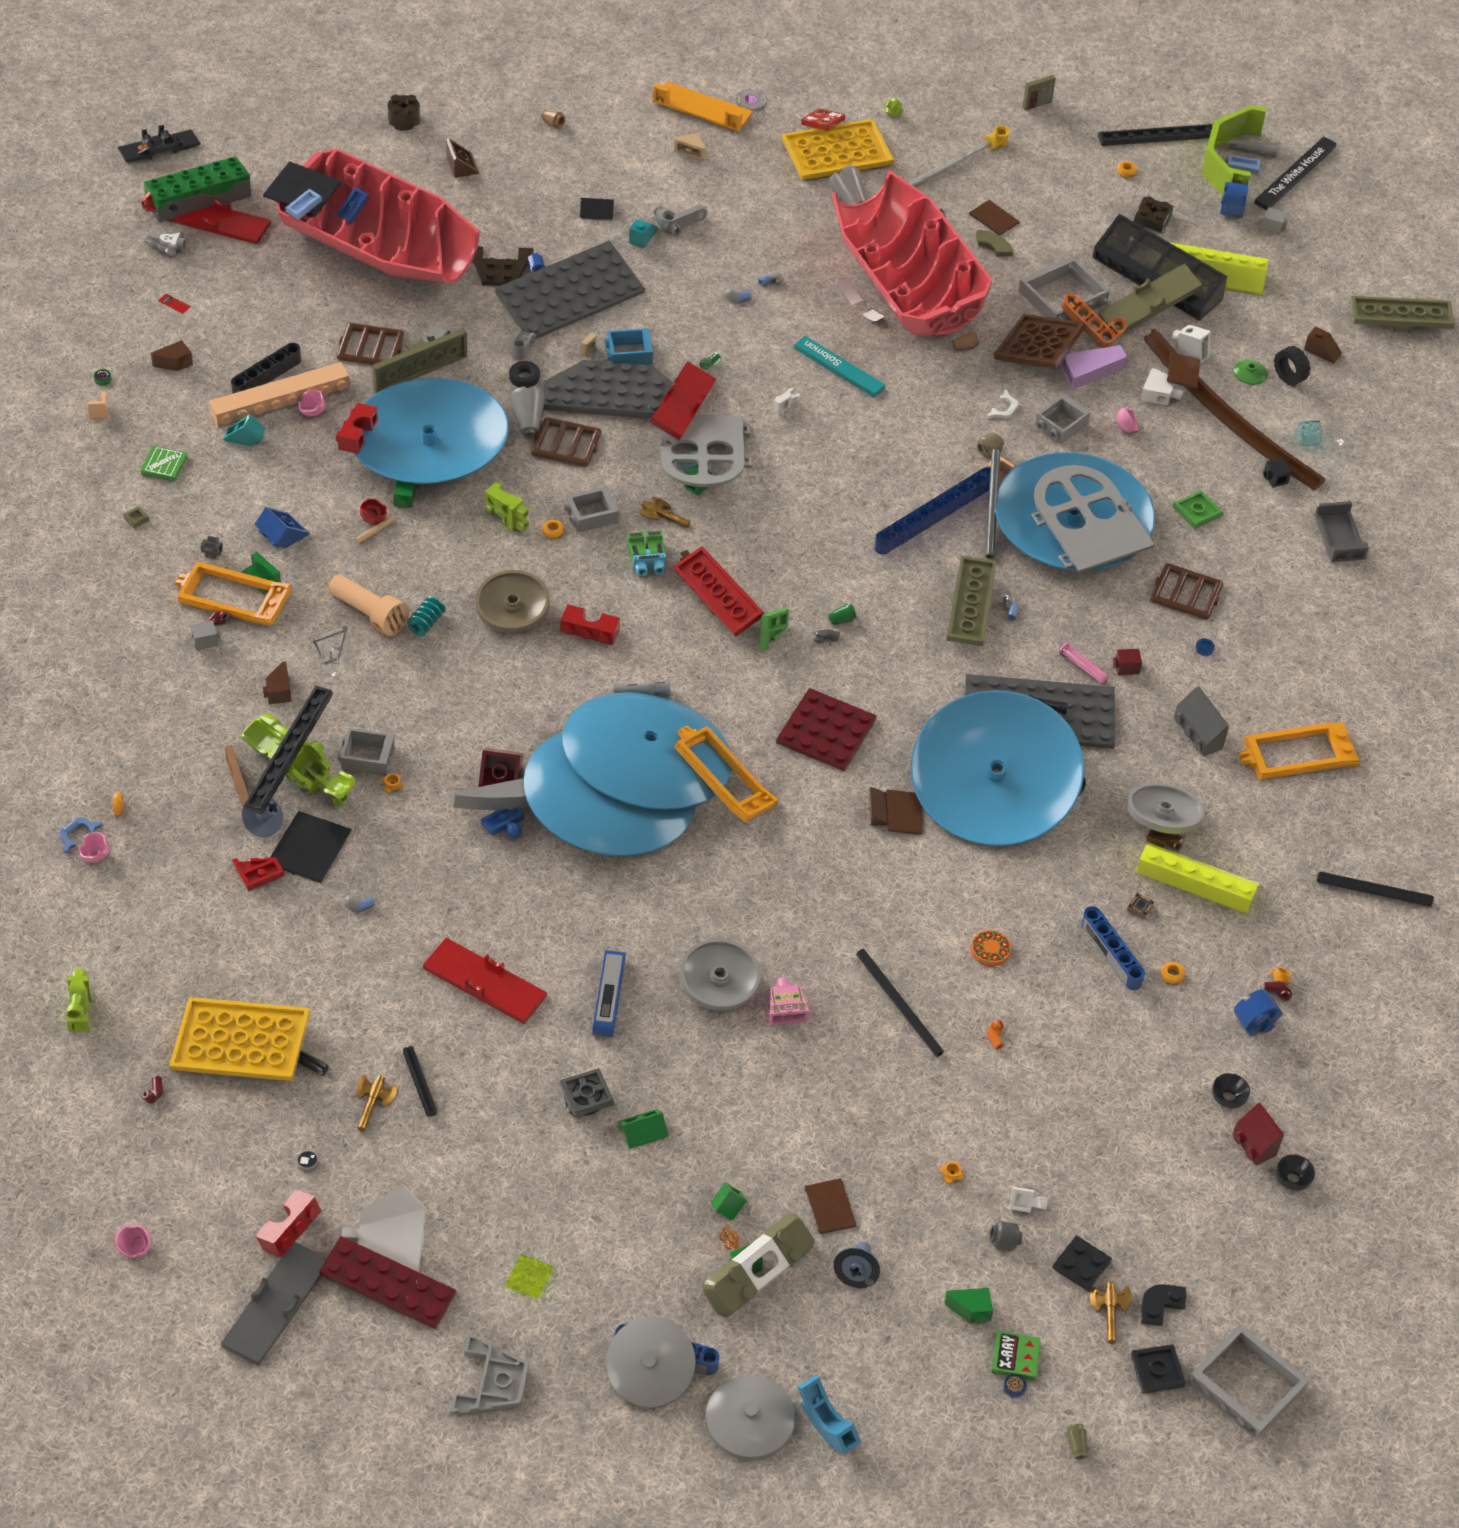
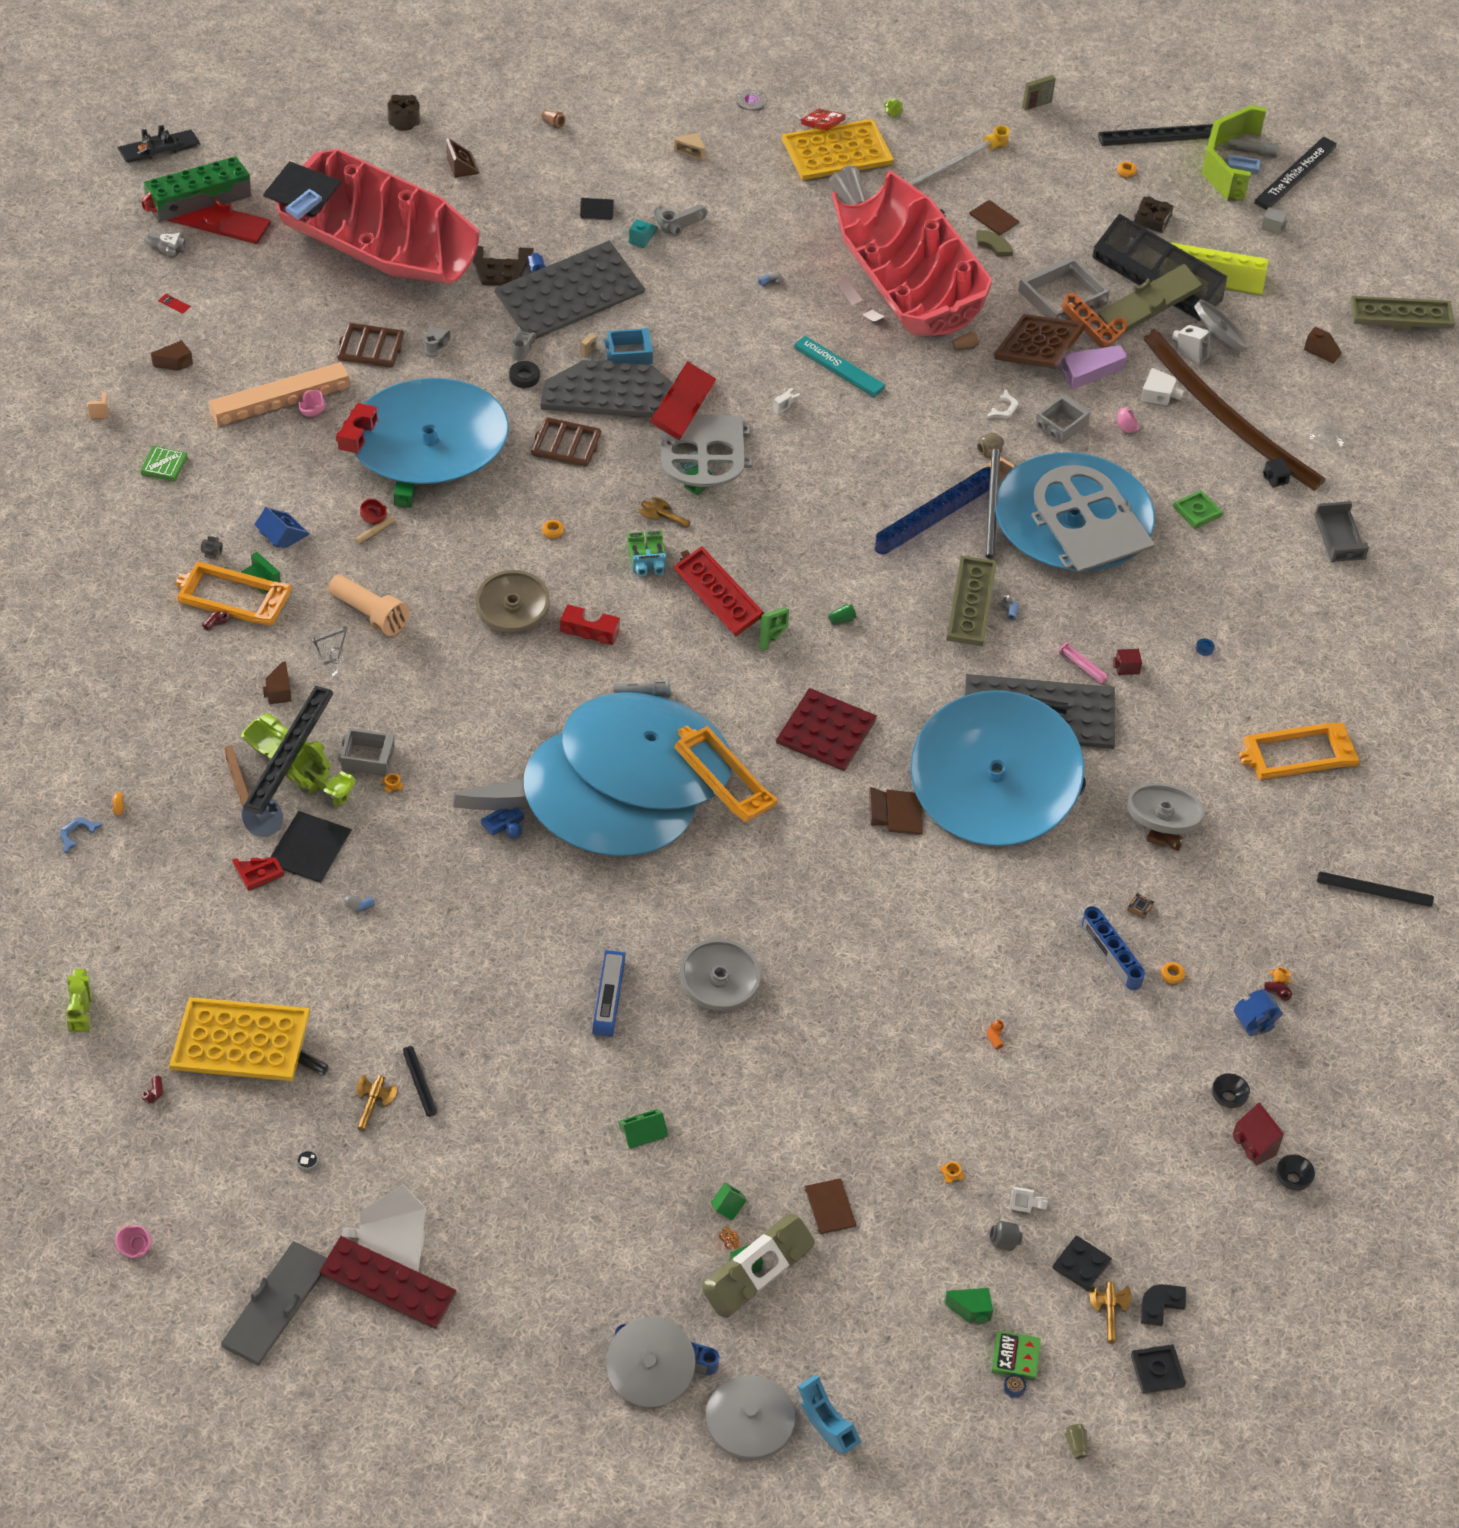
bright pink hair [79,832,109,863] -> none
tile [93,369,112,386] -> none
olive tile [123,507,149,529] -> none
light grey brick [190,620,220,650] -> none
teal slope [223,415,266,446] -> none
black beam [231,343,301,394] -> none
red arch [255,1190,322,1257] -> none
blue plate [336,187,370,224] -> none
olive piece [372,328,468,393] -> none
teal piece [407,597,446,637] -> none
red piece [423,937,547,1024] -> none
light grey wing [450,1334,529,1416] -> none
dark red slope [478,748,524,787] -> none
lime hips [485,482,529,532] -> none
clear neon green piece [505,1254,554,1299] -> none
light grey cone [510,386,545,437] -> none
dark grey piece [560,1068,614,1117] -> none
light grey window [564,486,619,532] -> none
light orange bracket [653,82,752,132] -> none
clear green arm [699,352,722,370] -> none
arm [725,289,751,303] -> none
bright pink torso [769,978,809,1025] -> none
dark grey arm [813,629,840,643] -> none
piece [833,1242,881,1288] -> none
black piece [856,949,944,1057] -> none
tile [971,930,1011,966] -> none
neon yellow slope [1136,843,1260,914] -> none
reddish brown bar [1150,563,1223,619] -> none
reddish brown piece [1167,352,1201,389] -> none
dark grey slope [1174,686,1229,756] -> none
light grey window [1188,1324,1309,1441] -> none
blue brick [1220,182,1249,217] -> none
bright green dish [1233,360,1267,385] -> none
black tyre [1274,346,1311,386] -> none
clear light blue brick [1295,420,1322,446] -> none
none -> light grey dish [1195,300,1249,352]

